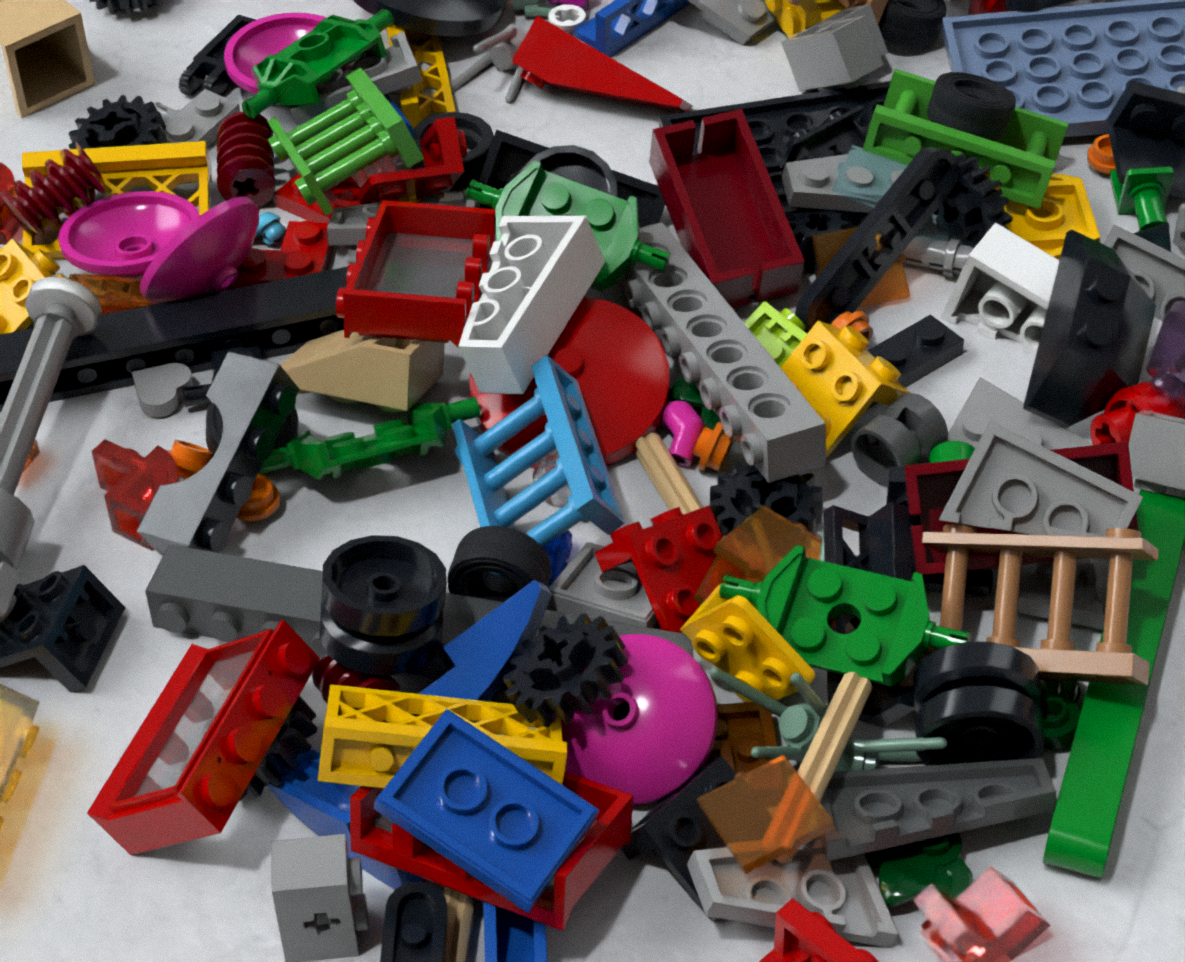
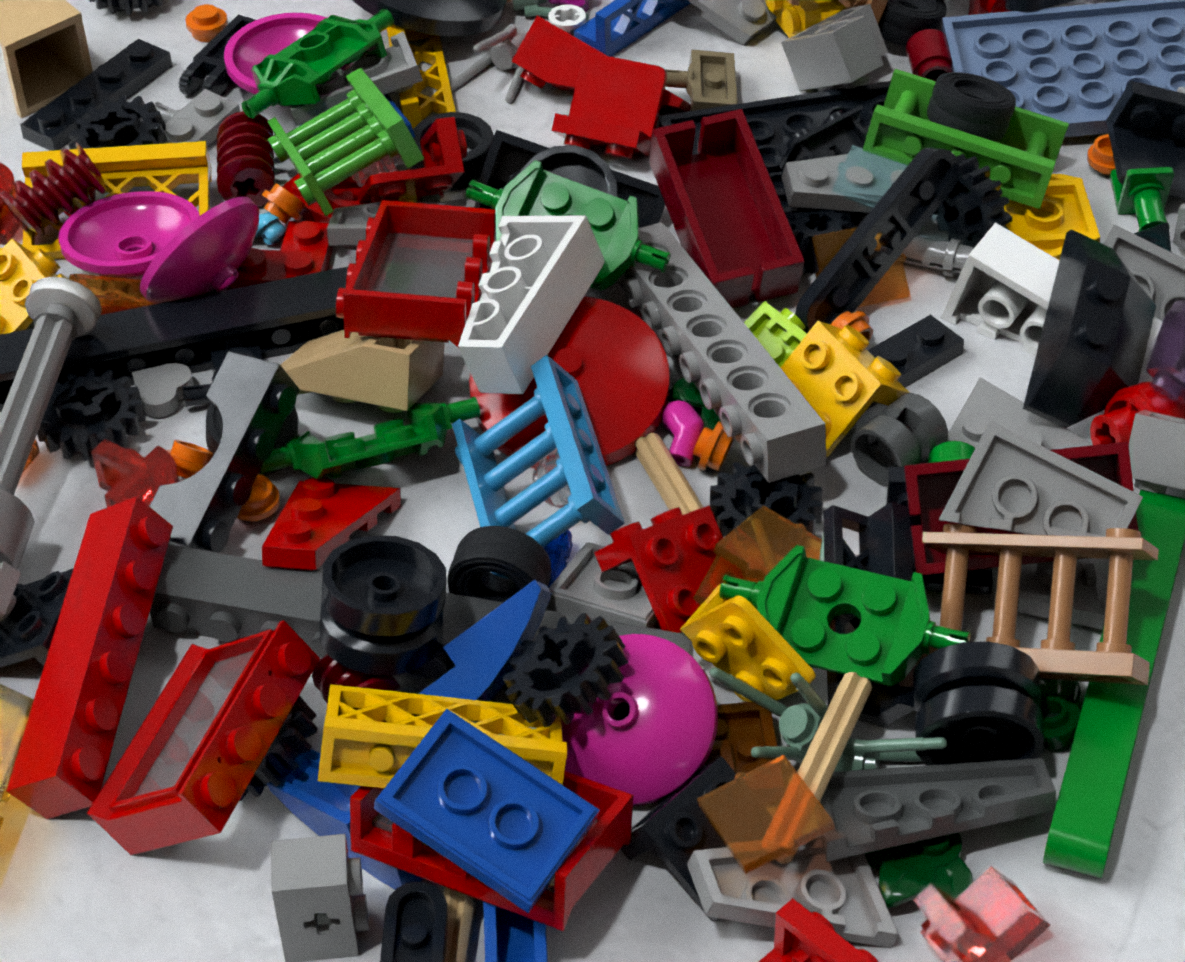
none -> red brick [6,496,173,819]
none -> black plate [20,39,172,151]
none -> black gear [37,369,145,461]
none -> orange plate [185,4,228,42]
none -> orange plate [262,183,306,224]
none -> red wing [262,477,401,570]
none -> red bracket [551,53,667,159]
none -> dark tan plate [663,49,737,111]
none -> dark red brick [906,29,953,81]

